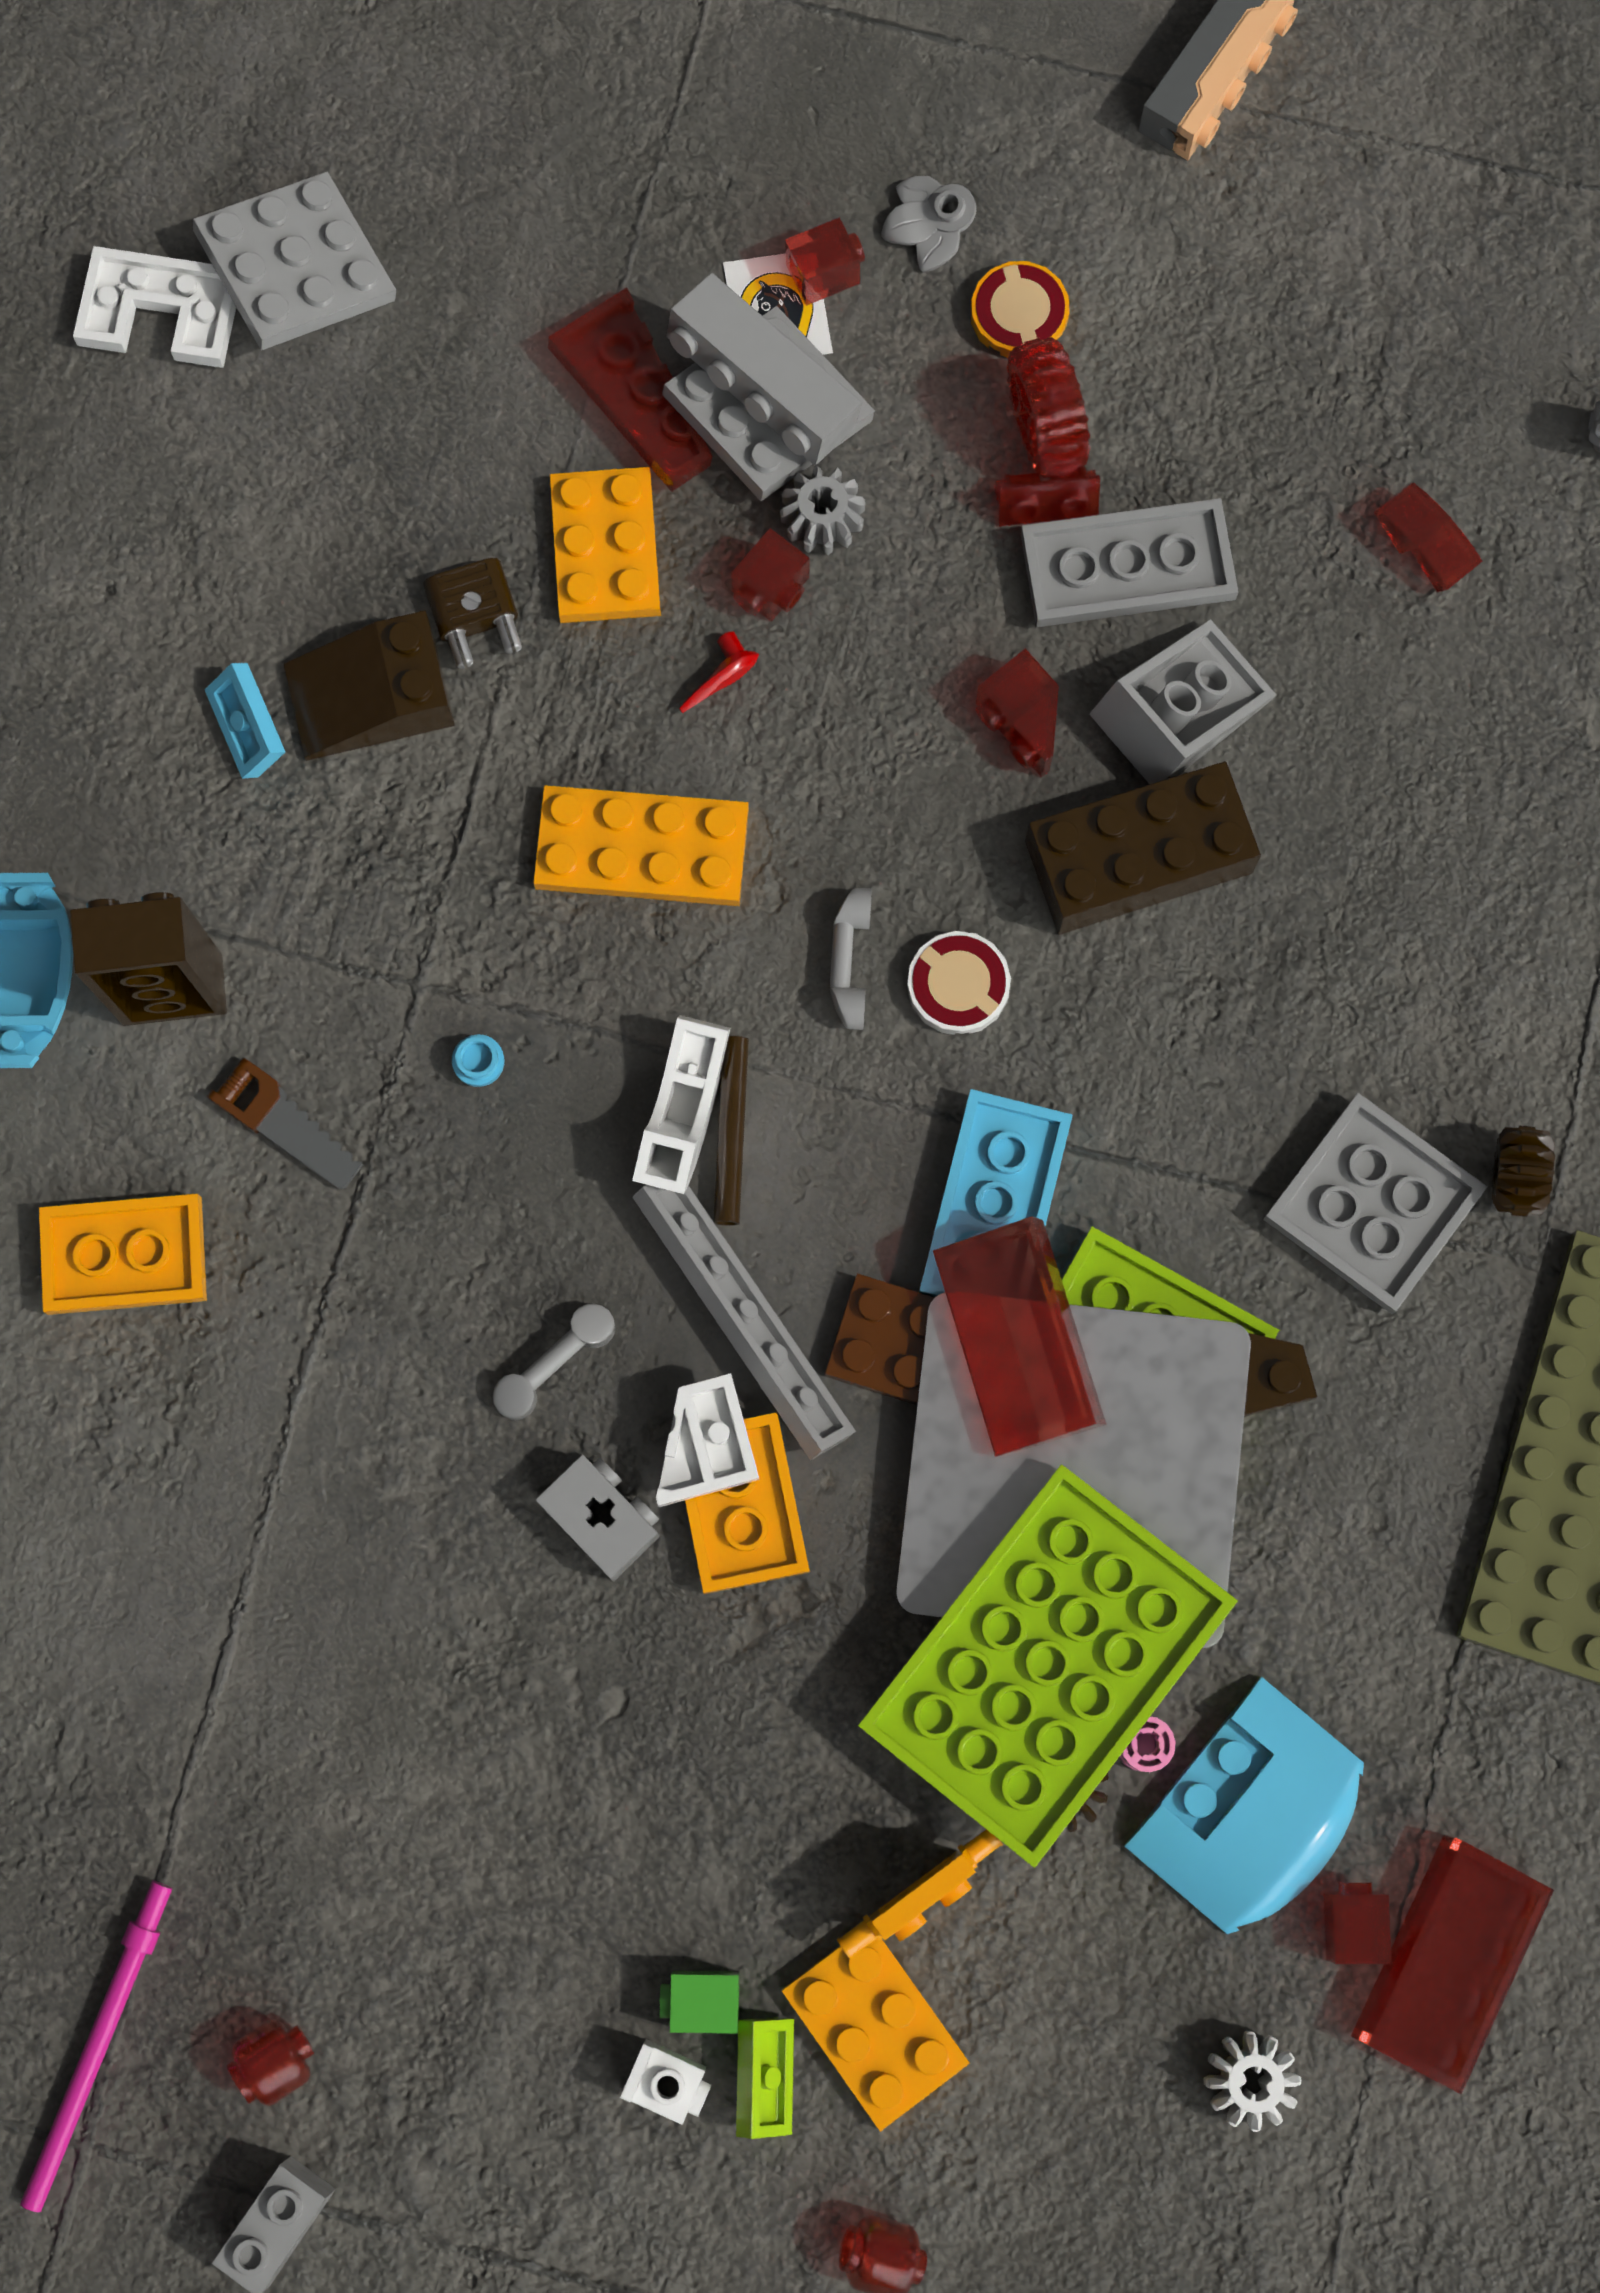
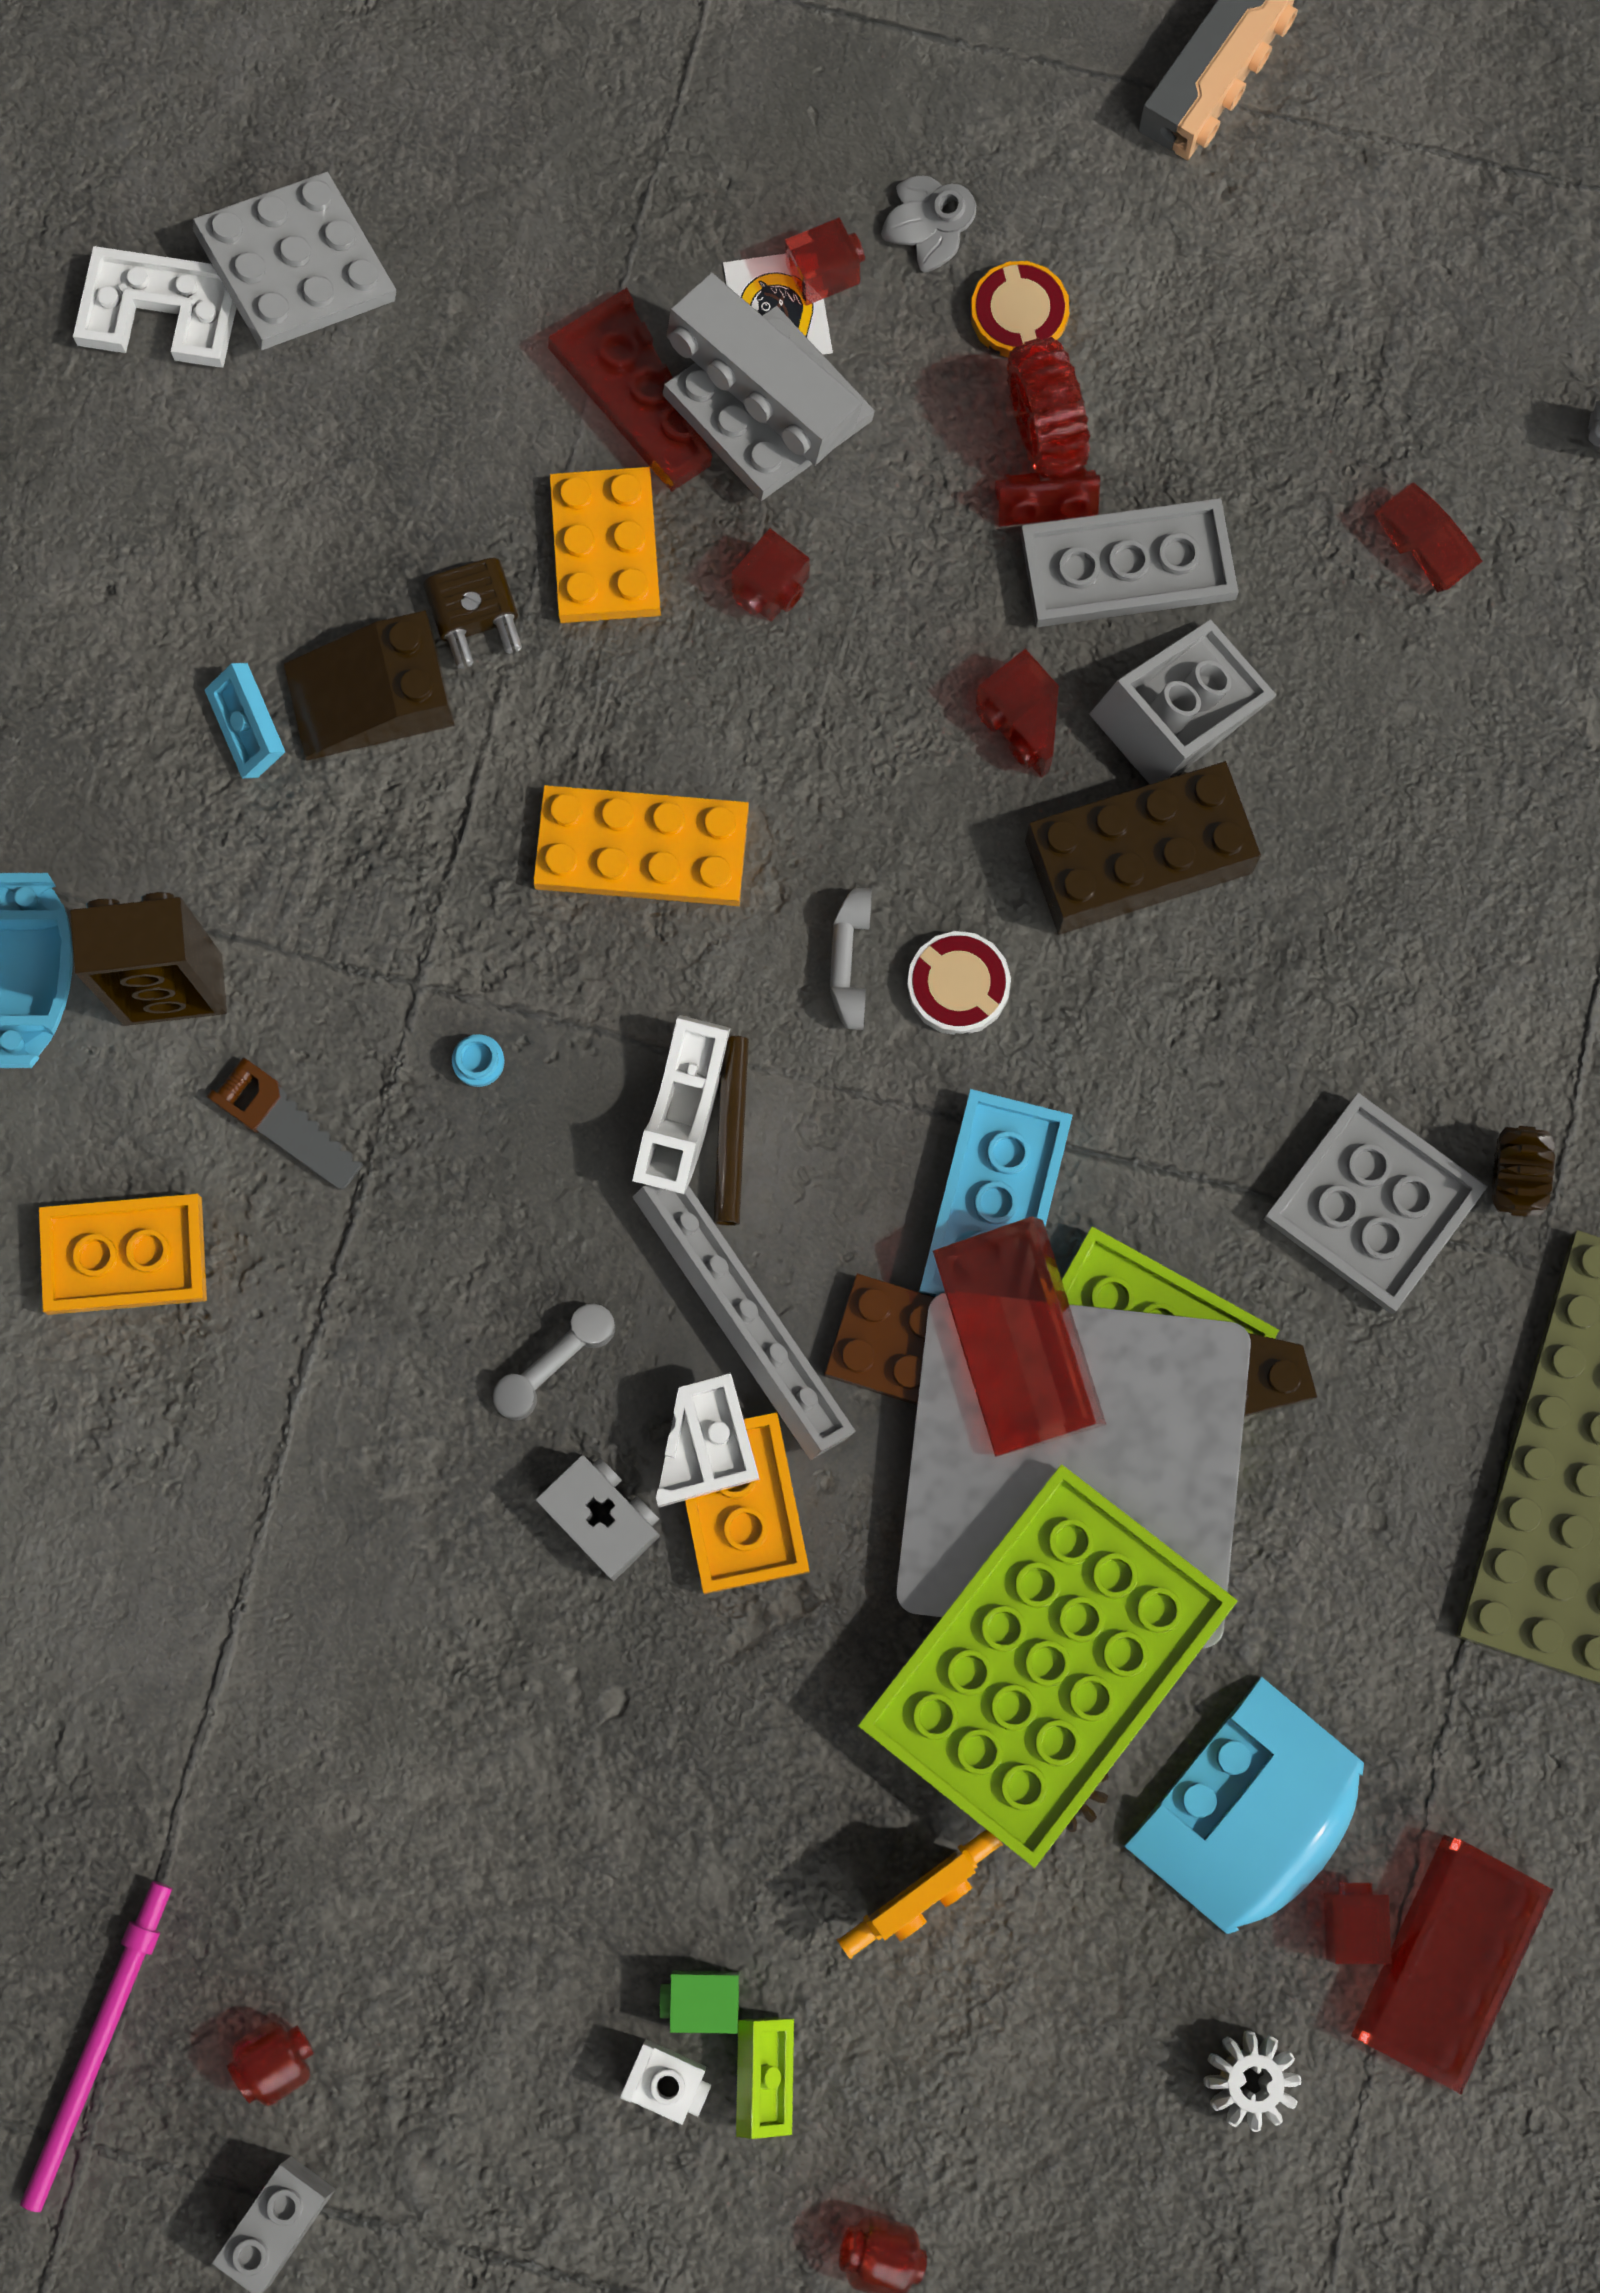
red bar [679,631,759,713] -> none
light grey gear [780,465,866,556] -> none
light orange plate [782,1939,970,2132] -> none
bright pink wheel [1119,1717,1176,1772] -> none

